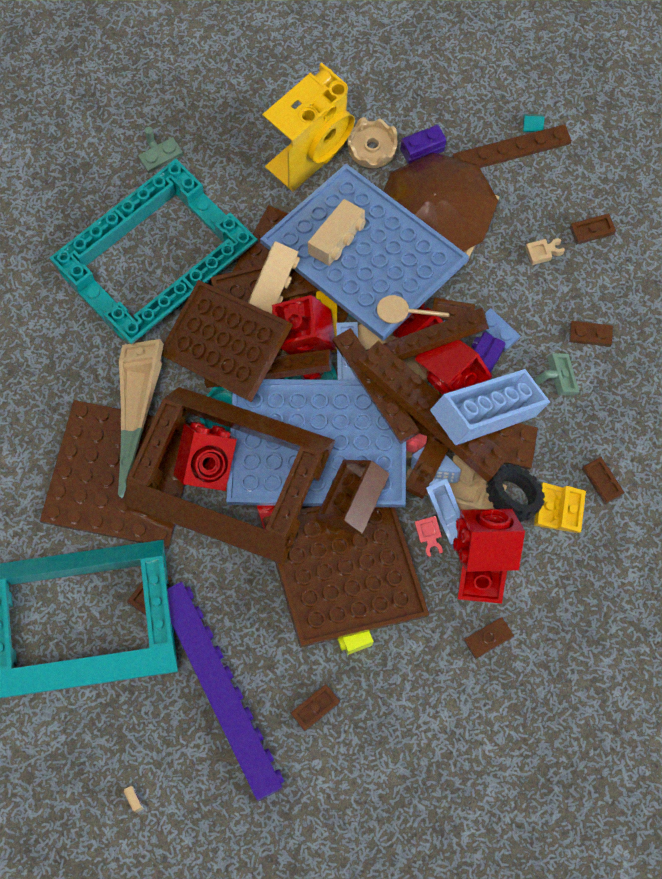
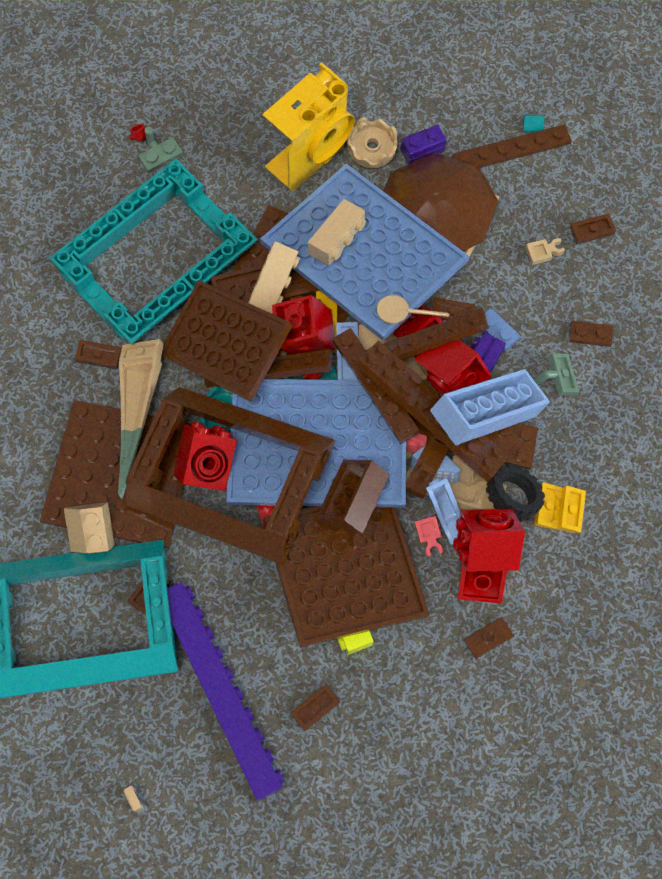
reddish brown plate [582,457,625,505] -> none
none -> tan slope [64,502,115,553]
none -> reddish brown plate [75,340,121,369]
none -> red plate [129,123,146,142]

